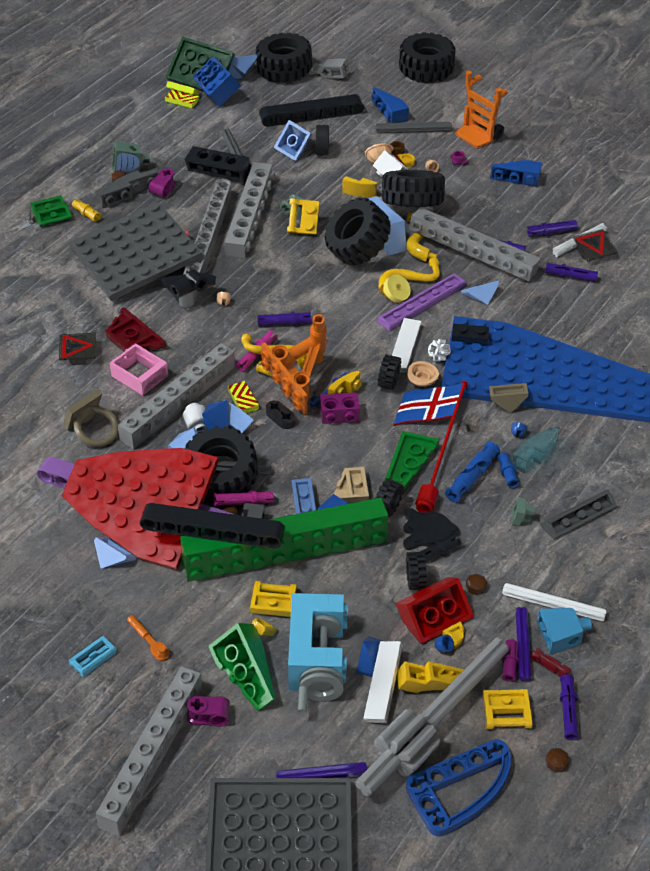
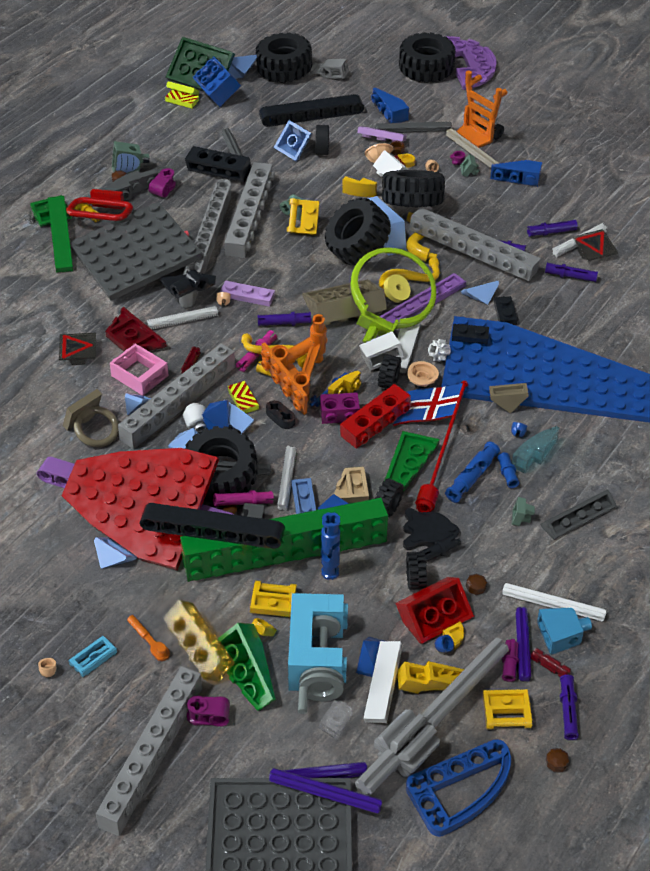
none -> light nougat hinge [38,658,57,677]
none -> green tile [48,196,73,273]
none -> red bar [66,189,133,221]
none -> light blue slope [125,393,151,415]
none -> white axle [147,306,218,330]
none -> clear yellow brick [164,600,235,682]
none -> dark red axle [181,346,201,374]
none -> lavender plate [220,281,275,307]
none -> dark purple axle [269,768,382,813]
none -> white axle [277,446,296,511]
none -> dark tan slope [302,279,387,325]
none -> clear brick [318,700,353,740]
none -> blue piece [321,512,340,580]
none -> red brick [340,384,411,449]
none -> lime brick [350,248,437,343]
none -> lavender plate [358,126,407,142]
none -> white piece [359,332,404,371]
none -> medium lavender plate [445,36,496,90]
none -> dark tan axle [446,128,500,168]
none -> sand green tile [460,154,480,177]
none -> black plate [493,296,518,325]

